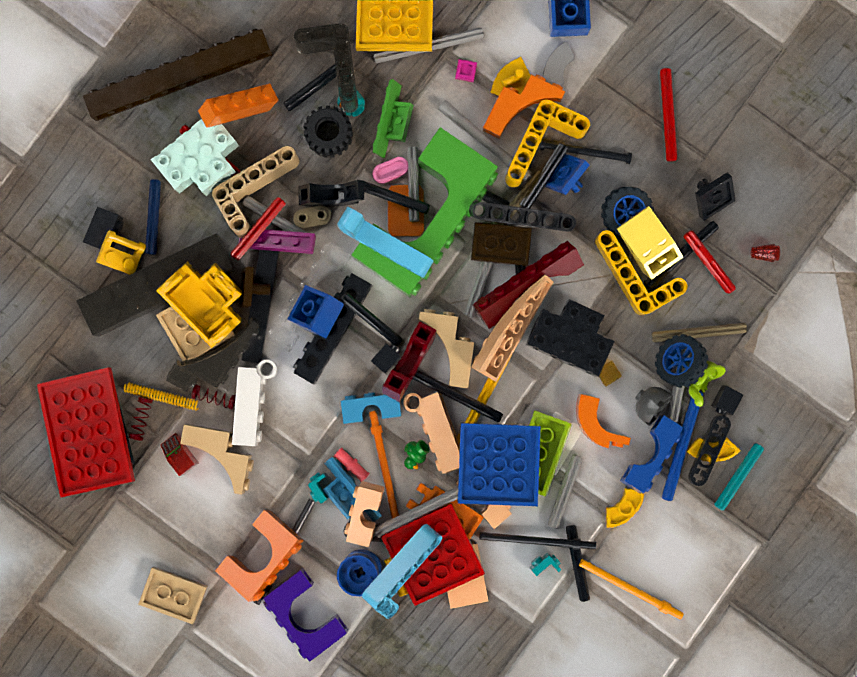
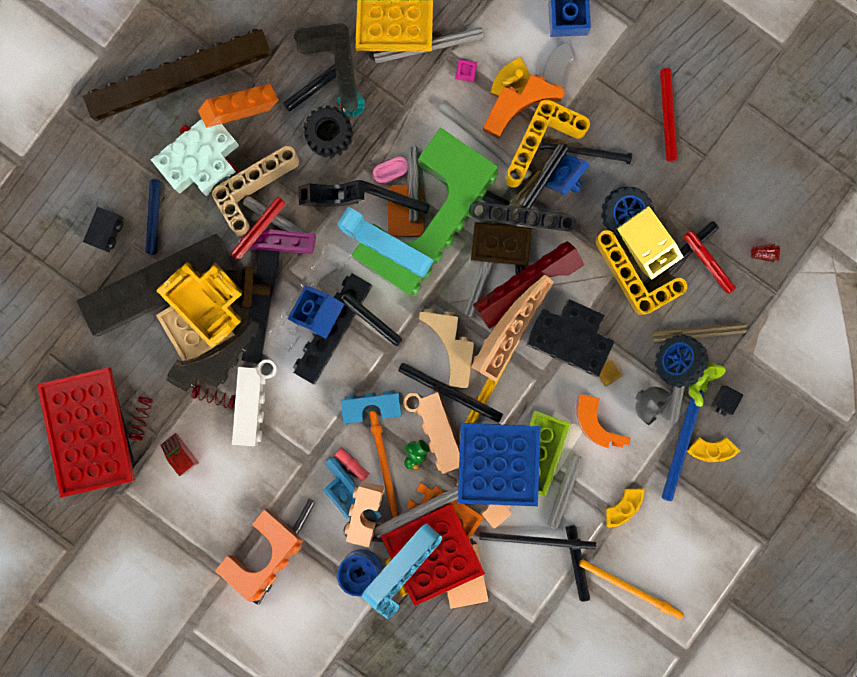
yellow plate [96,230,146,276] -> none
yellow piece [124,382,199,411] -> none
tan plate [138,567,208,624] -> none
tan arch [180,424,254,495] -> none
dark purple arch [263,567,349,662] -> none
dark tan plate [293,206,332,229] -> none
teal bracket [308,472,329,504] -> none
black brick [371,344,401,375] -> none
bright green bracket [373,79,414,158] -> none
dark red arch [382,321,437,402] -> none
teal bracket [530,553,561,576] -> none
blue arch [620,415,683,494] -> none
black beam [688,415,731,486] -> none
black tile [695,172,736,221] -> none
teal axle [714,443,764,511] -> none

